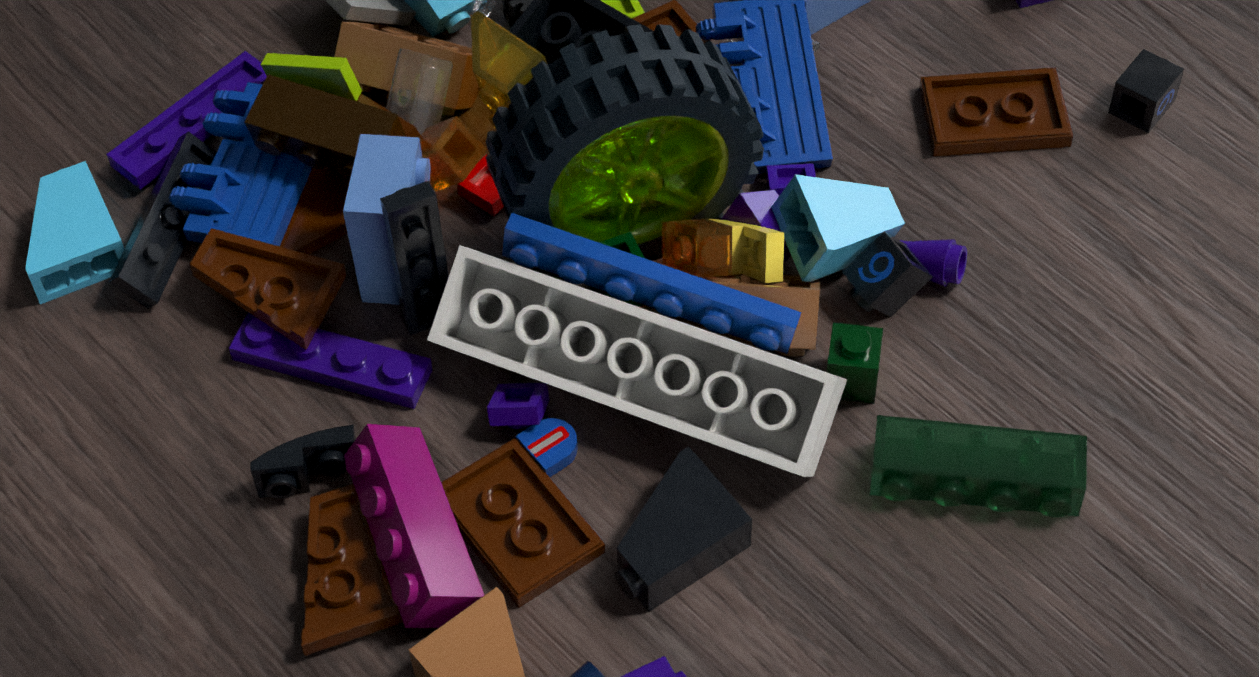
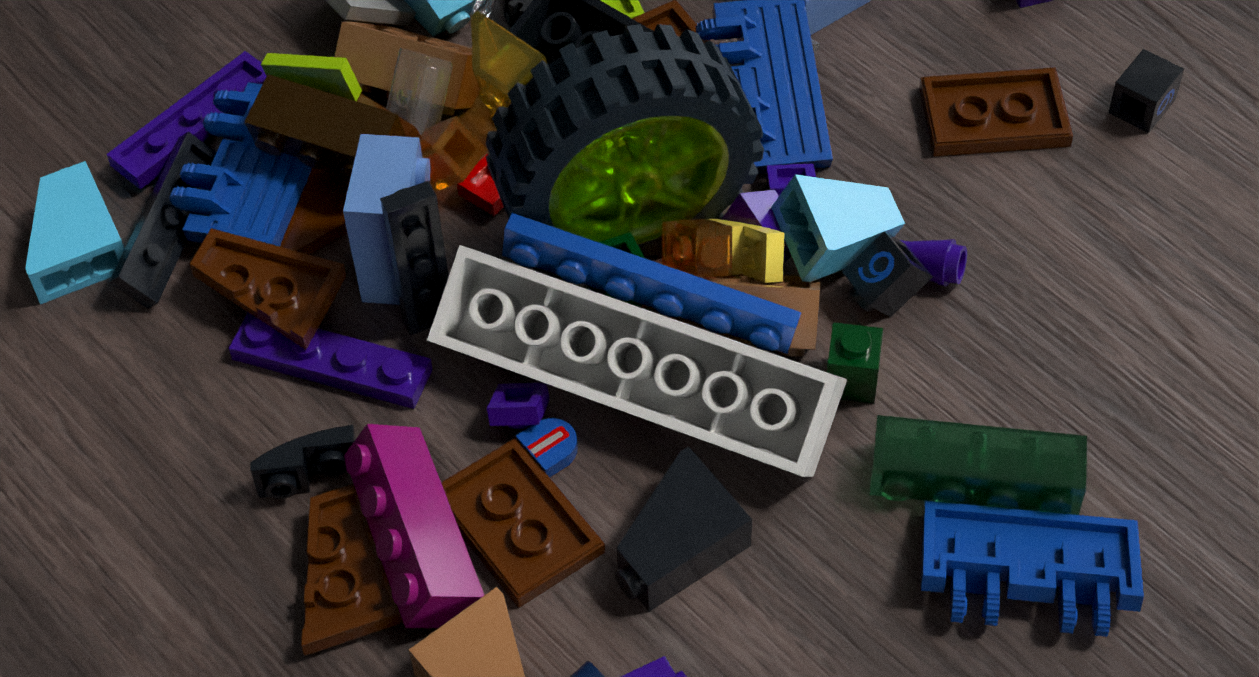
none -> blue hinge [921,501,1144,637]

